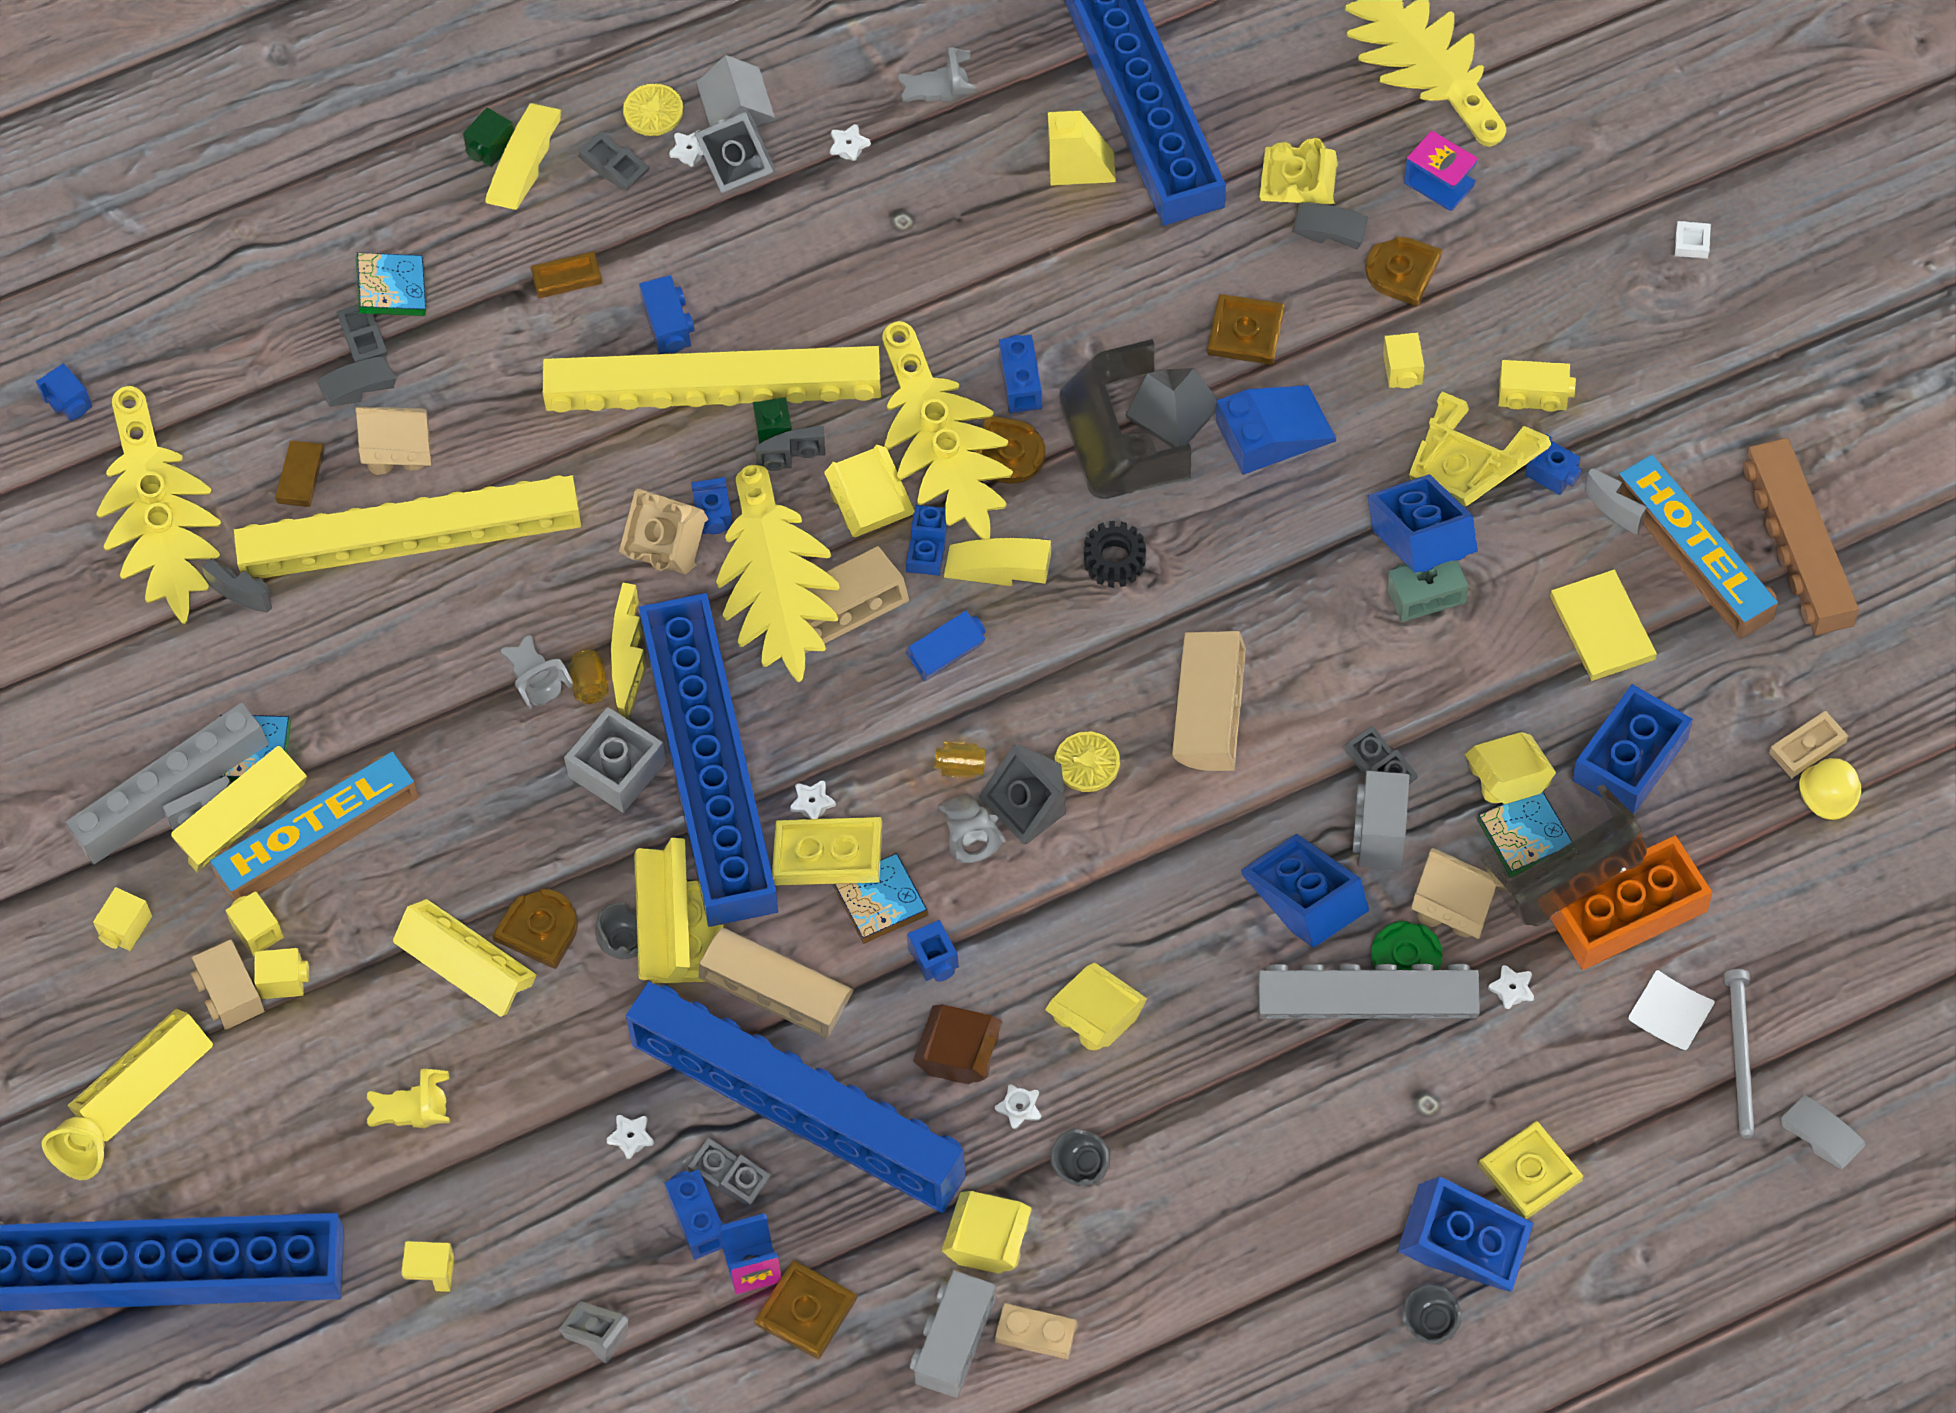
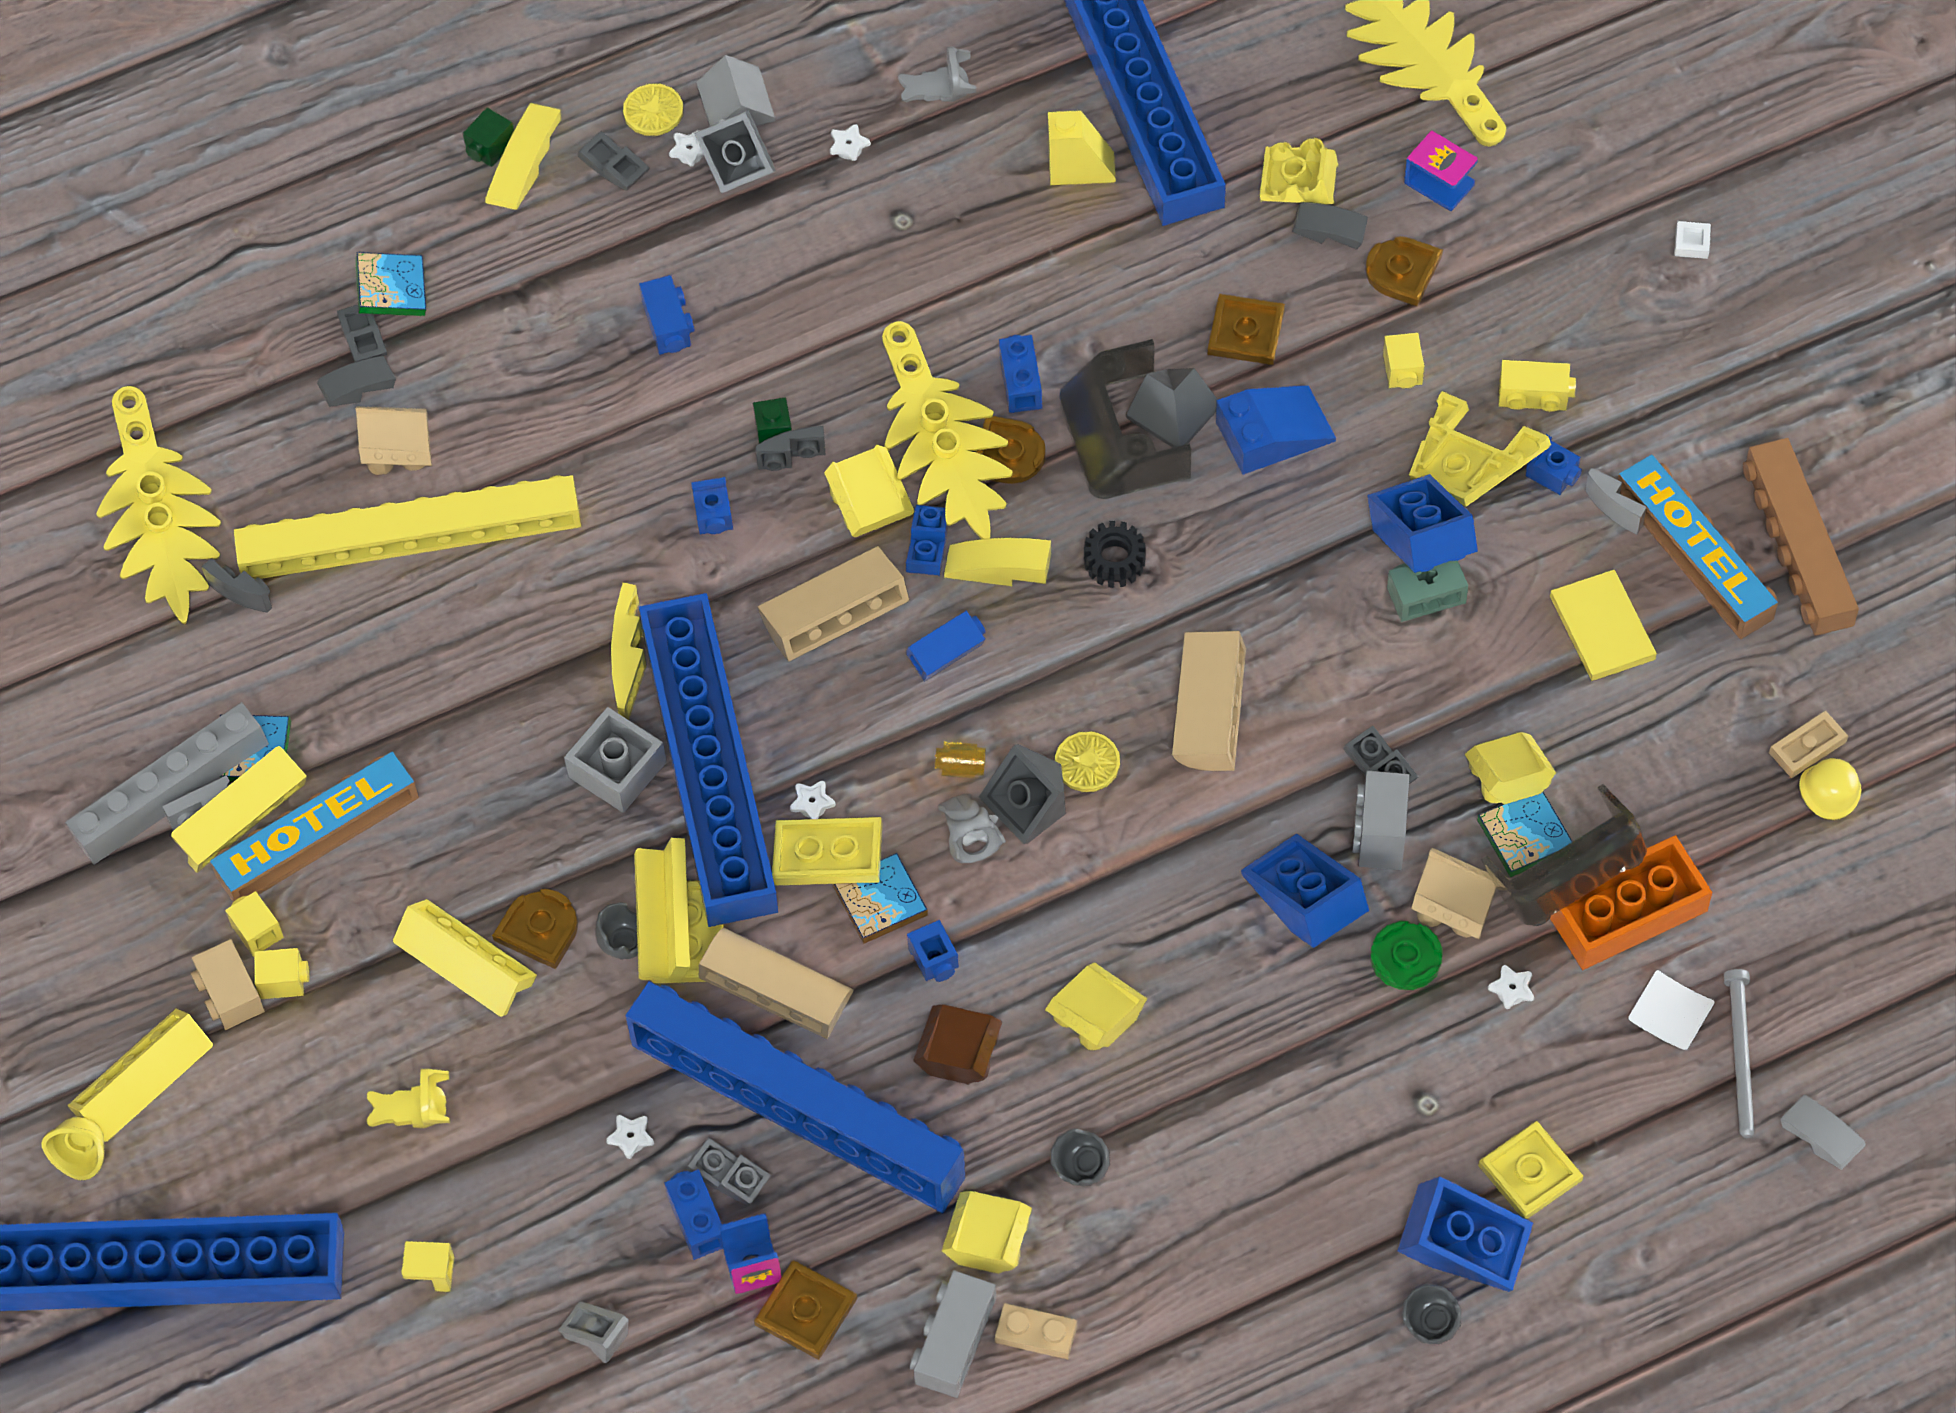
blue brick [36,363,93,421] -> none
light yellow brick [93,887,152,951] -> none
pearl gold tile [275,440,325,507] -> none
light grey hair [501,635,573,709] -> none
pearl gold tile [530,251,603,299] -> none
light yellow brick [543,346,881,412] -> none
clear yellow brick [569,650,609,704] -> none
tan slope [619,489,709,575] -> none
light yellow plant [716,465,840,682] -> none
white plate [995,1085,1041,1129] -> none
light grey brick [1258,964,1479,1019] -> none
blue brick [1572,684,1693,816] -> none

